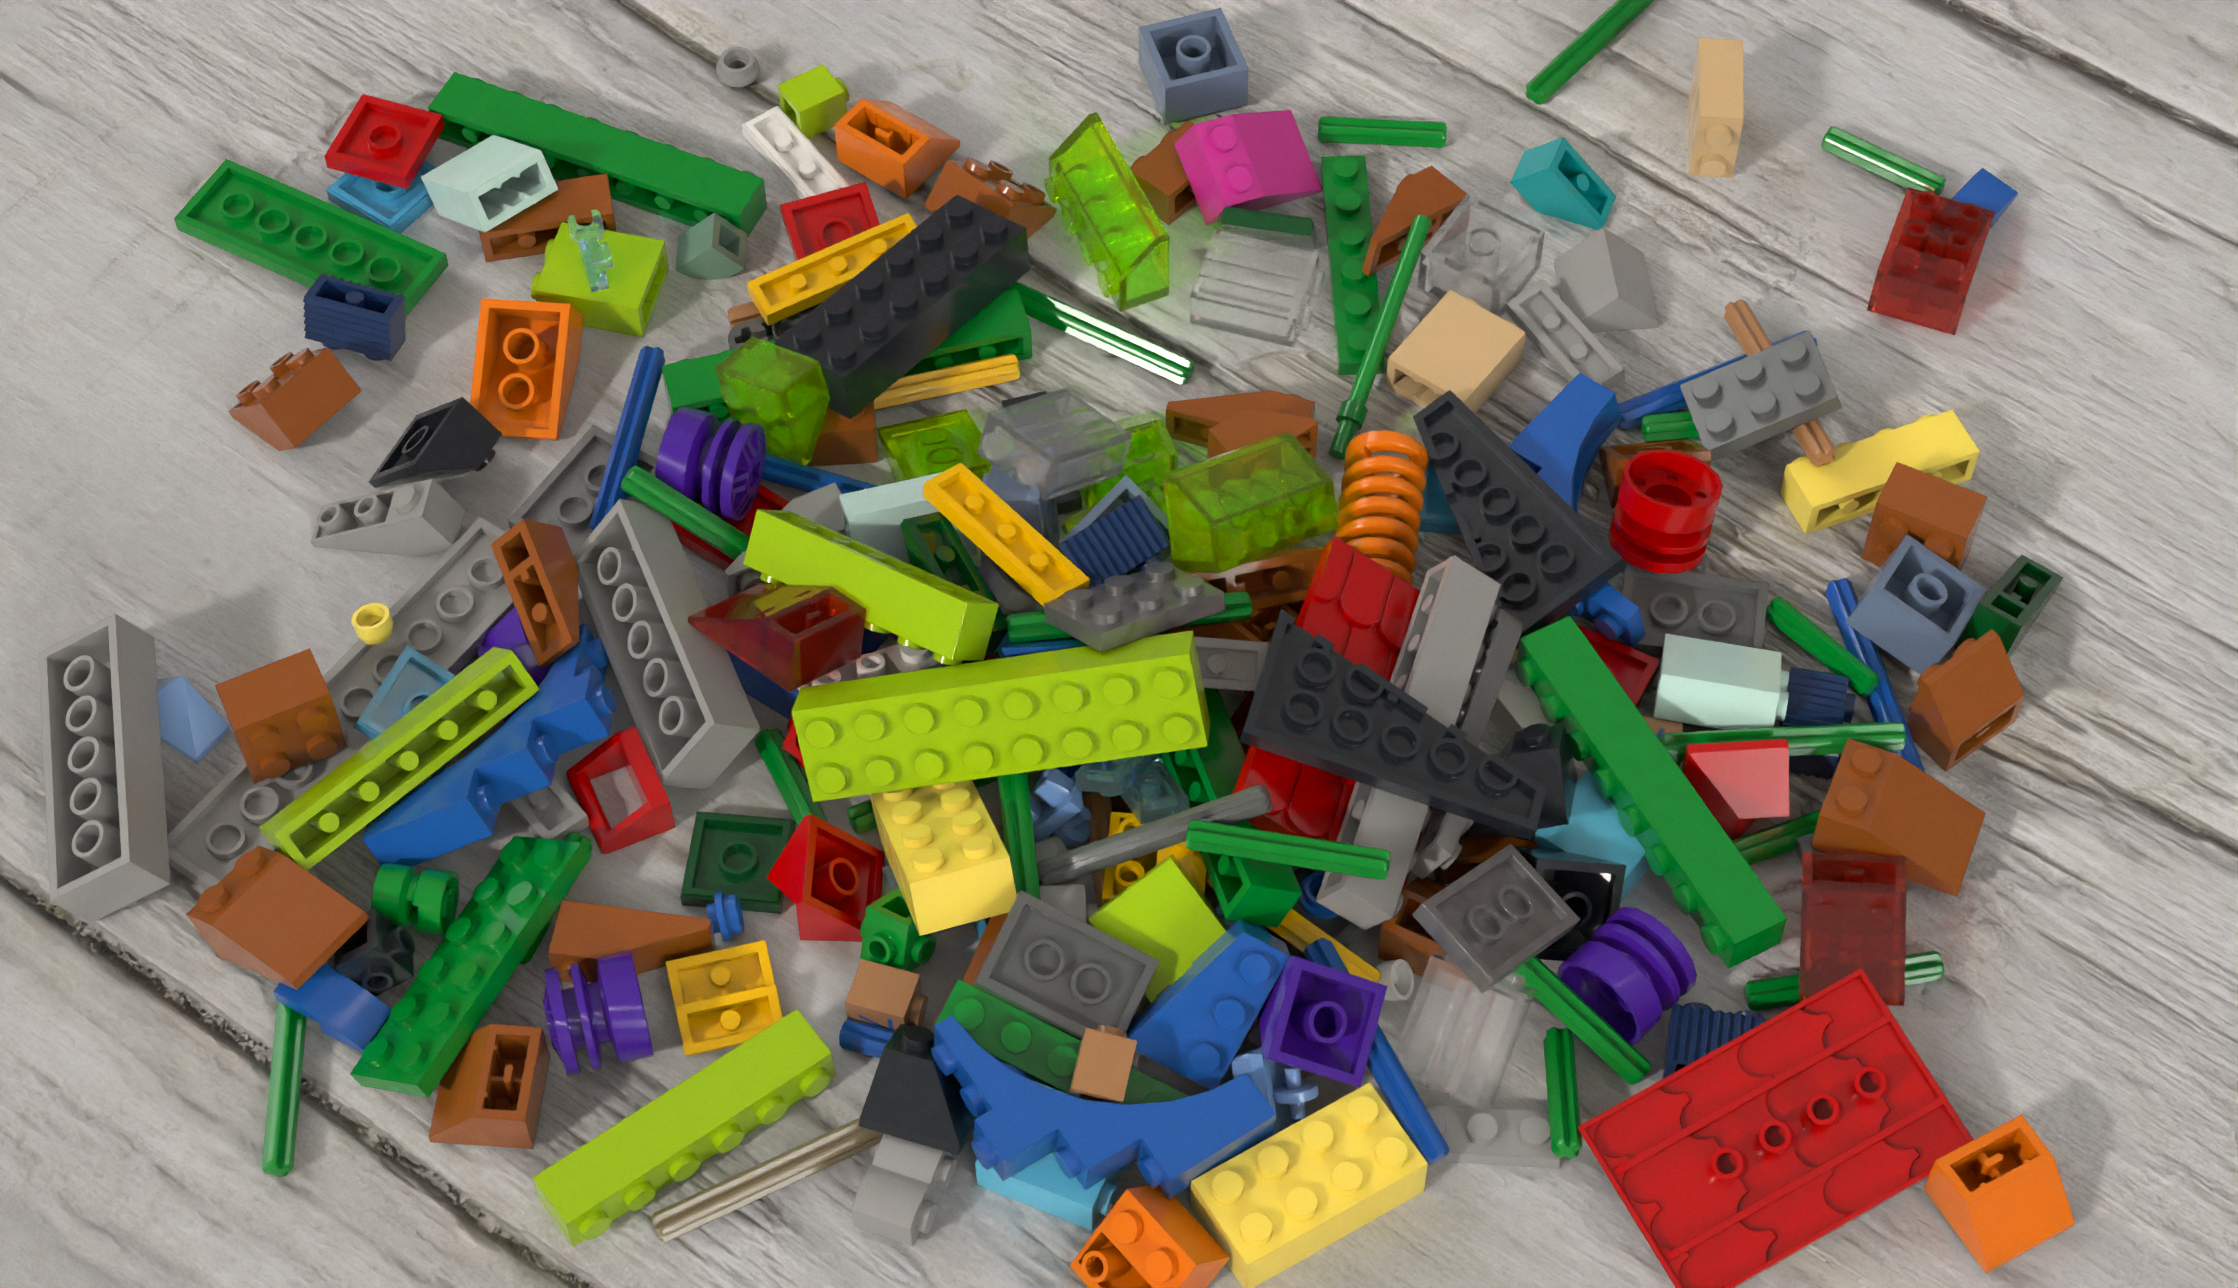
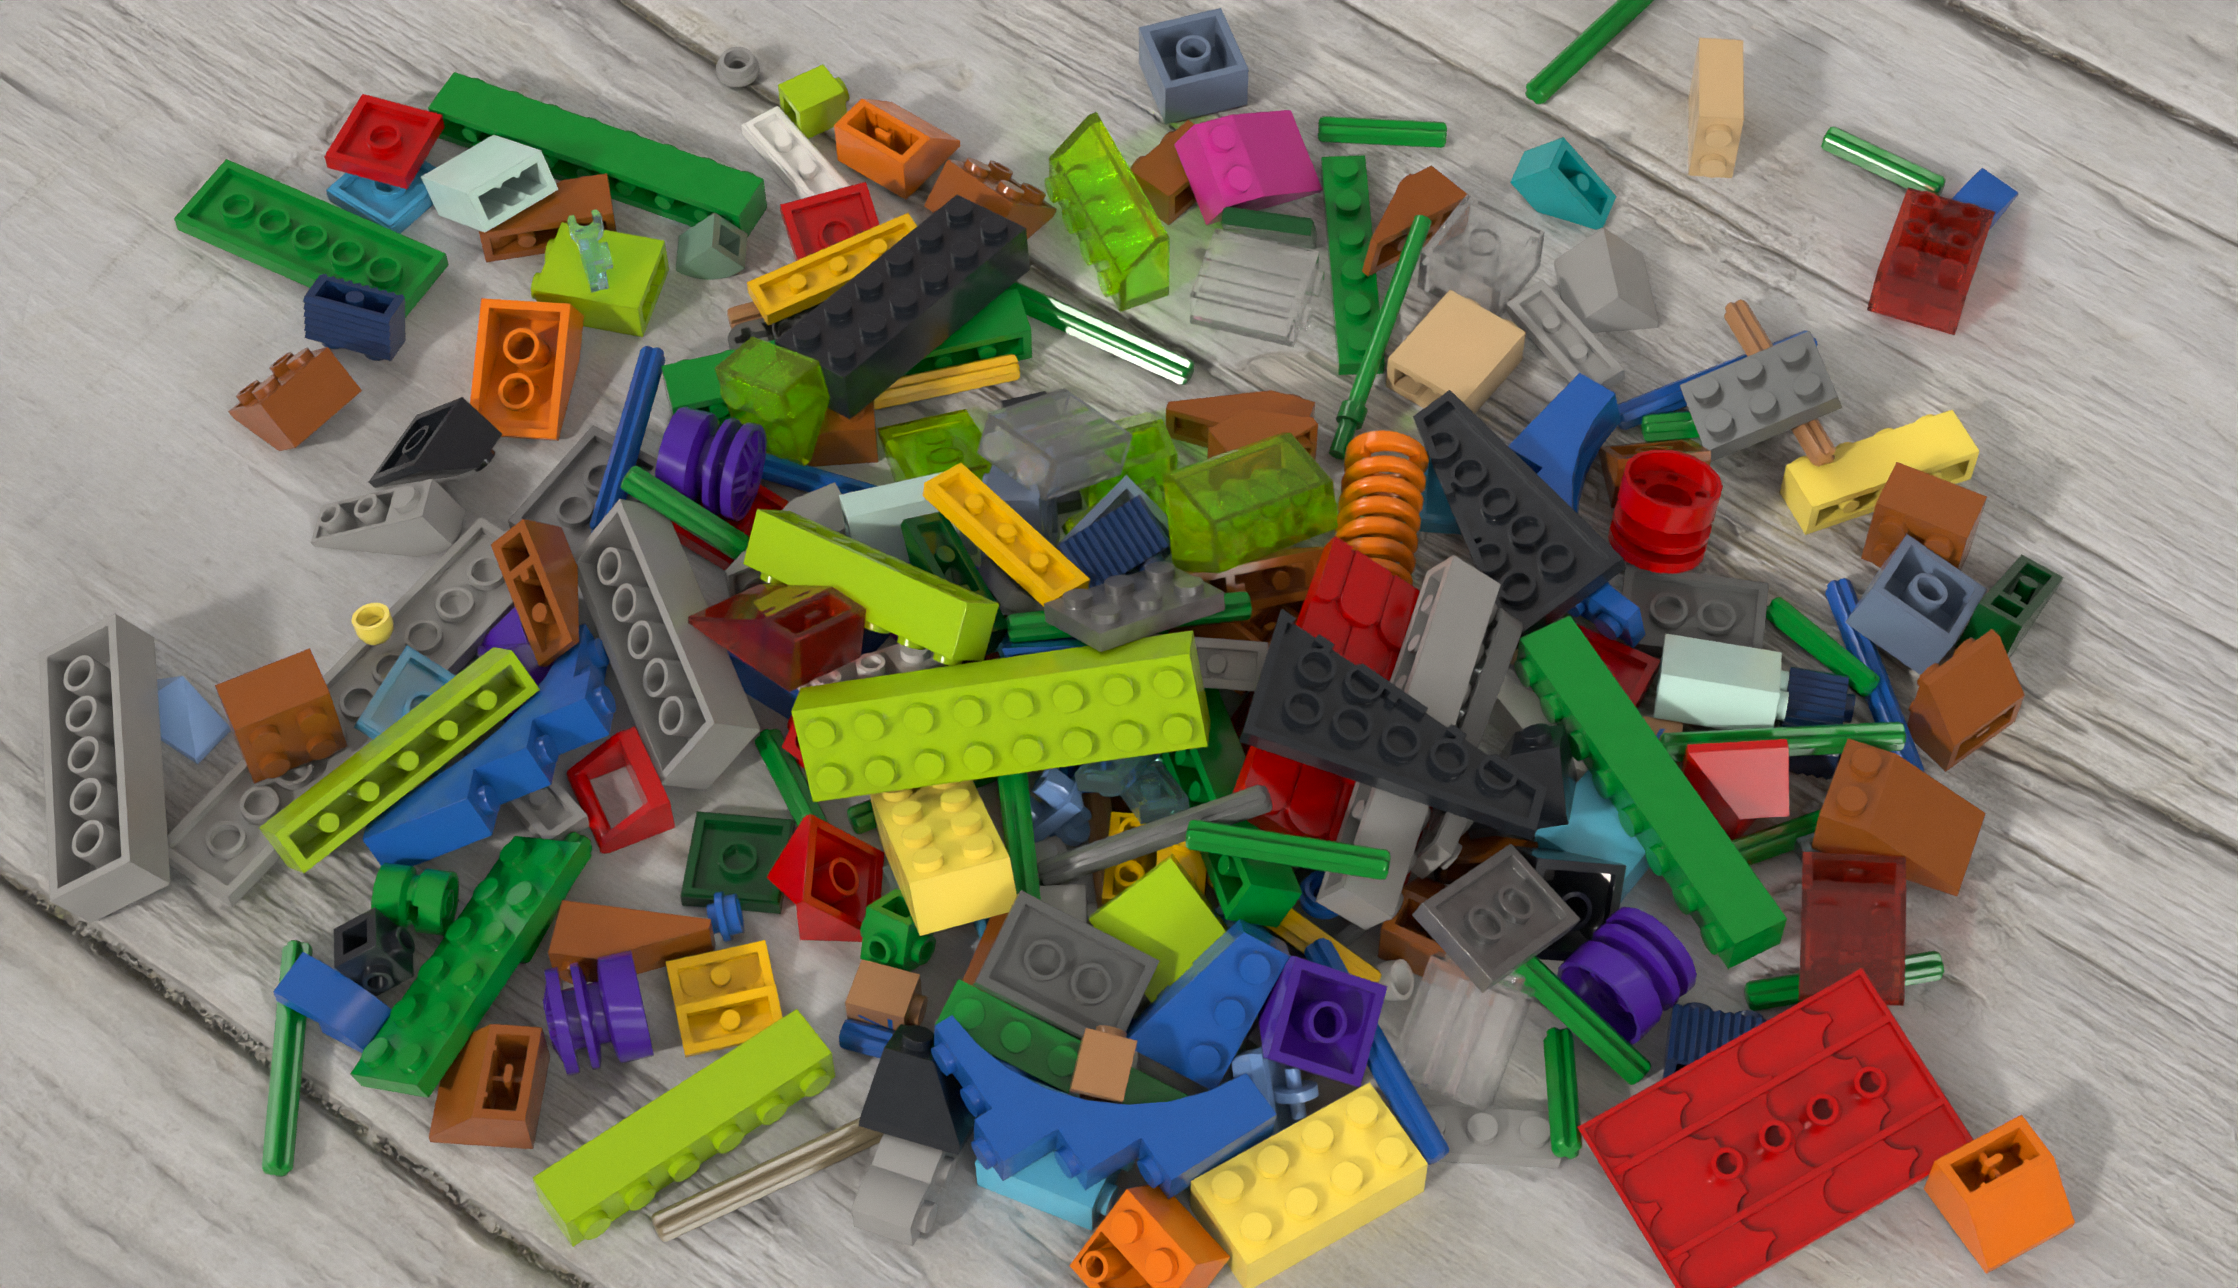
dark orange slope [186,845,370,990] -> none

